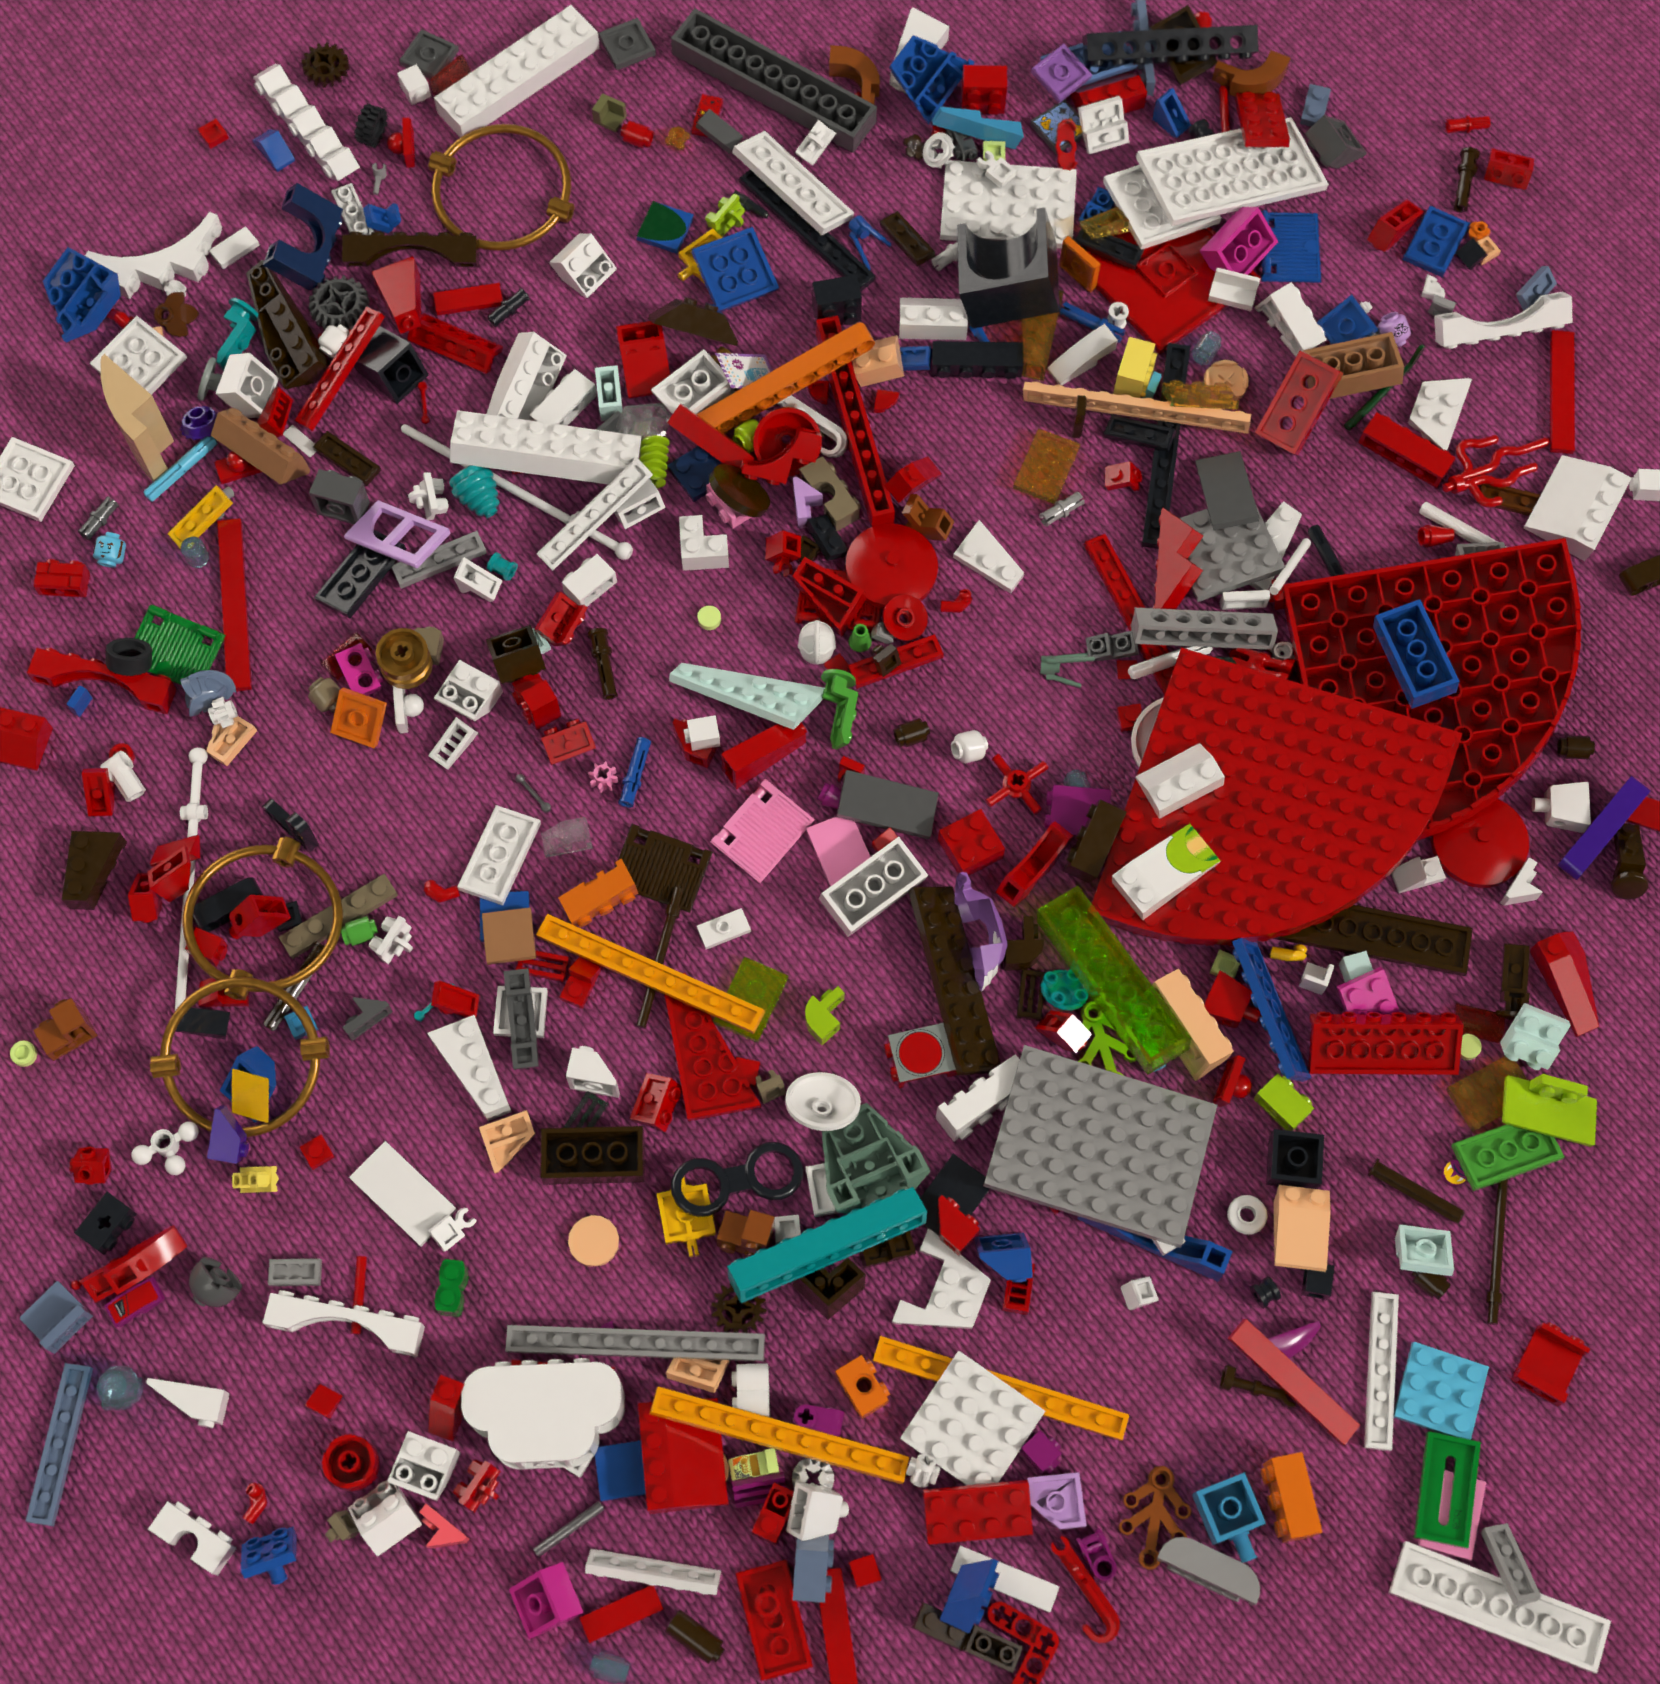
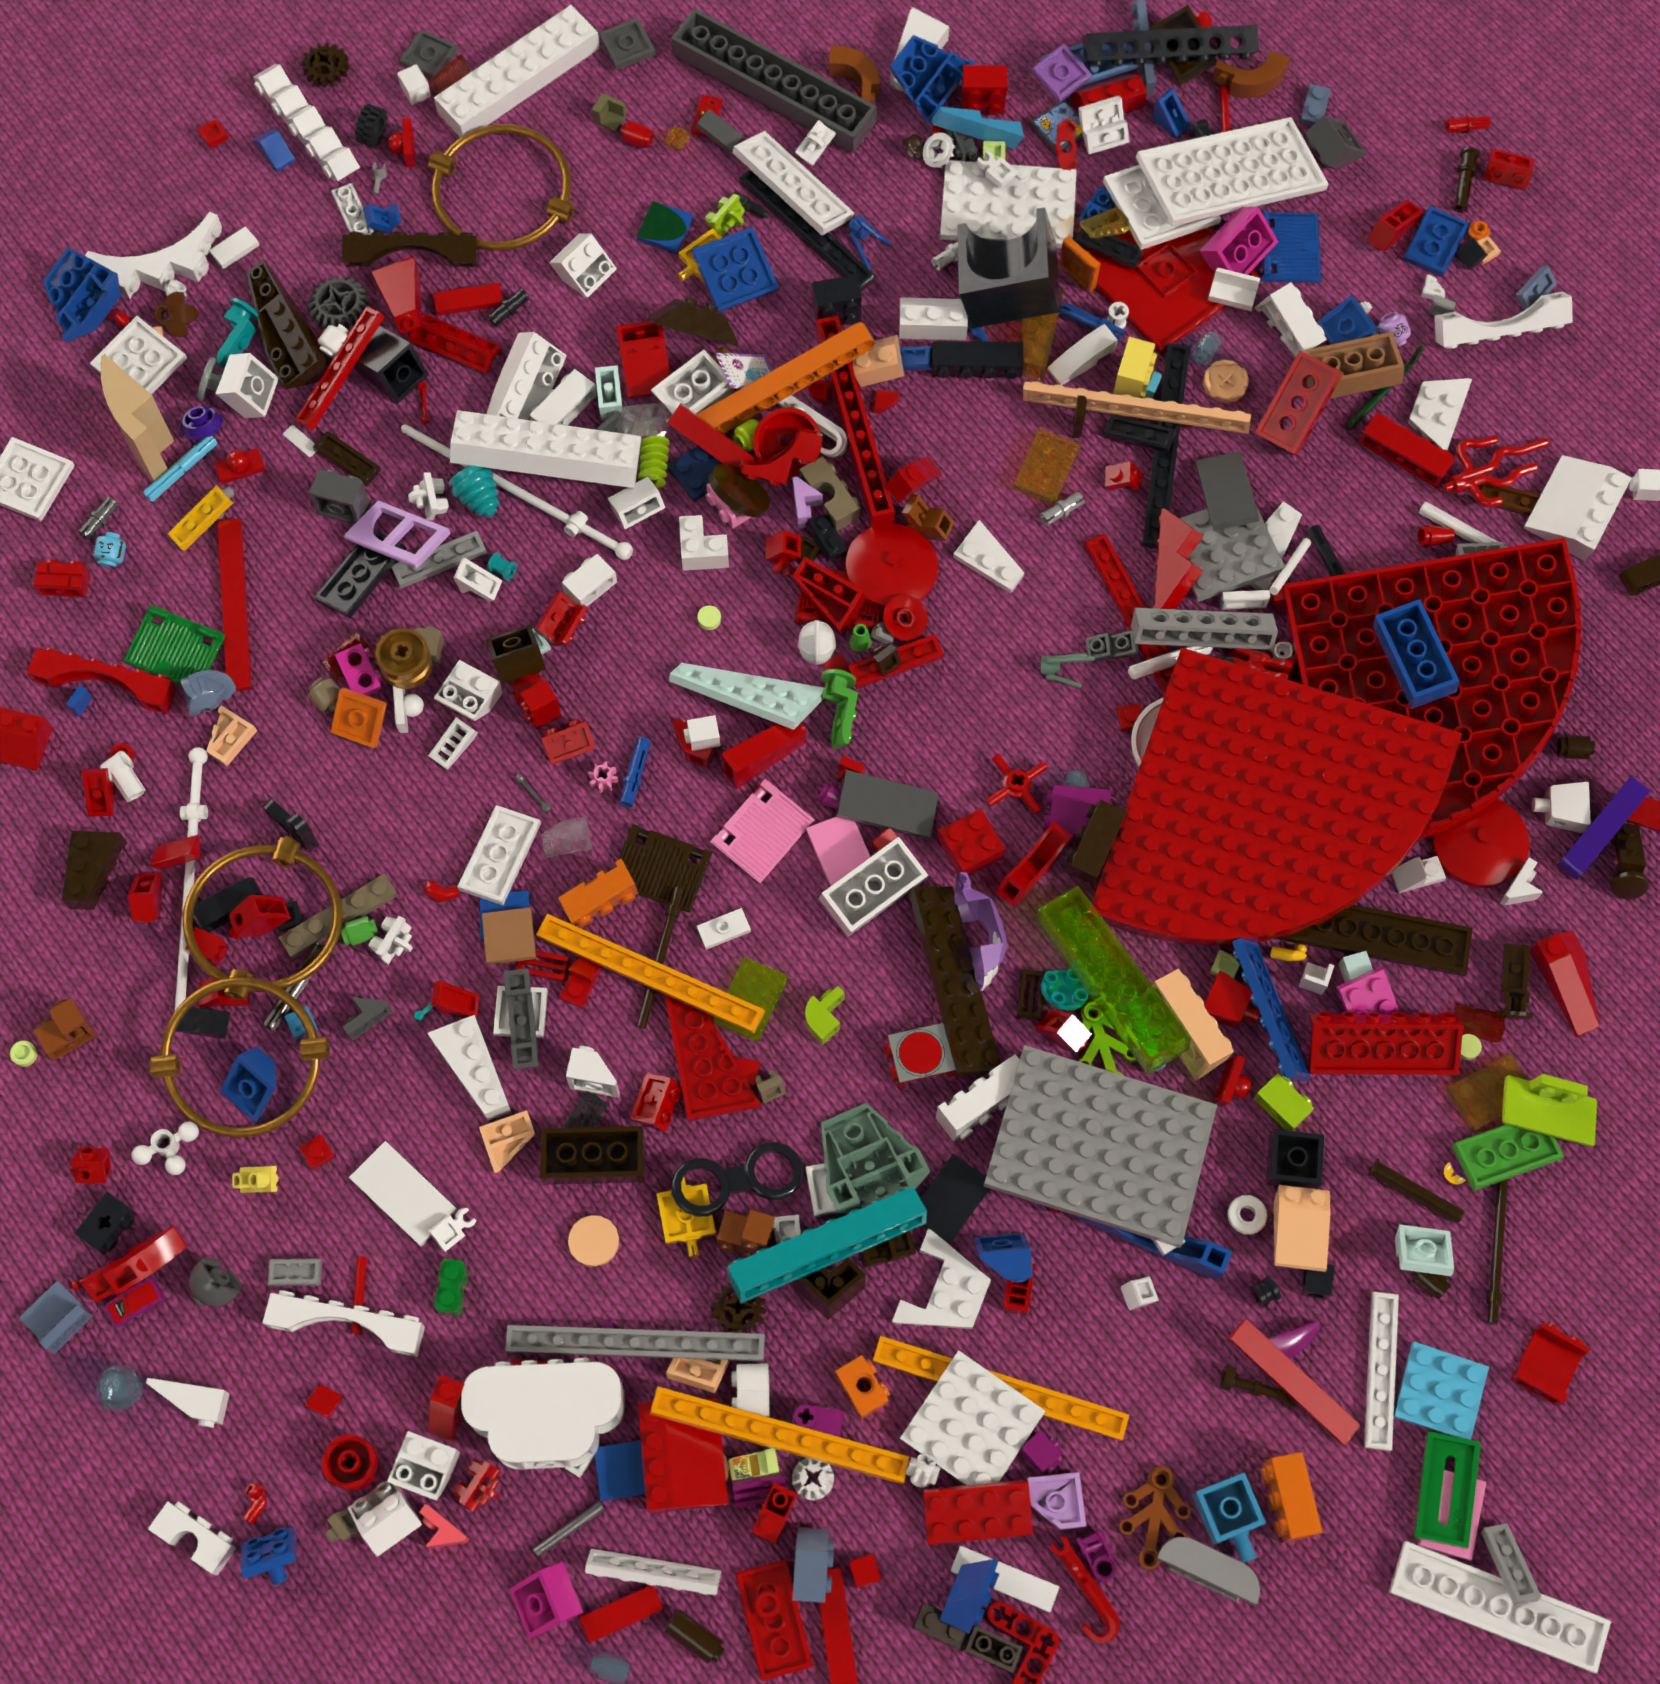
sand blue plate [25,1363,93,1527] -> none
black tyre [106,638,152,676] -> none
red slope [147,845,191,902] -> none
clear light blue brick [181,537,209,568] -> none
dark purple slope [207,1105,249,1164] -> none
white gear [208,697,238,728] -> none
medium nougat slope [211,407,310,485] -> none
yellow sticker [232,1069,269,1123] -> none
red slope [257,386,293,437] -> none
dark blue arch [263,183,343,291] -> none
white tile [537,458,653,571] -> none
dark brown pin [587,628,618,700] -> none
white dish [785,1072,861,1131] -> none
white torso [786,1482,849,1541] -> none
dark brown tile [880,211,935,267] -> none
dark brown brick [893,718,930,747] -> none
red slope [937,1195,980,1256] -> none
red arm [940,589,972,613] -> none
white head [951,730,988,764] -> none
dark brown brick [1004,916,1044,971] -> none
white slope [1112,824,1221,920] -> none
red sticker [1116,660,1138,679] -> none
white slope [1135,743,1225,819] -> none
clear yellow plate [1162,380,1239,410] -> none
red plate [1235,91,1290,147] -> none
light aqua plate [1500,1003,1571,1070] -> none
red tile [1550,330,1575,454] -> none

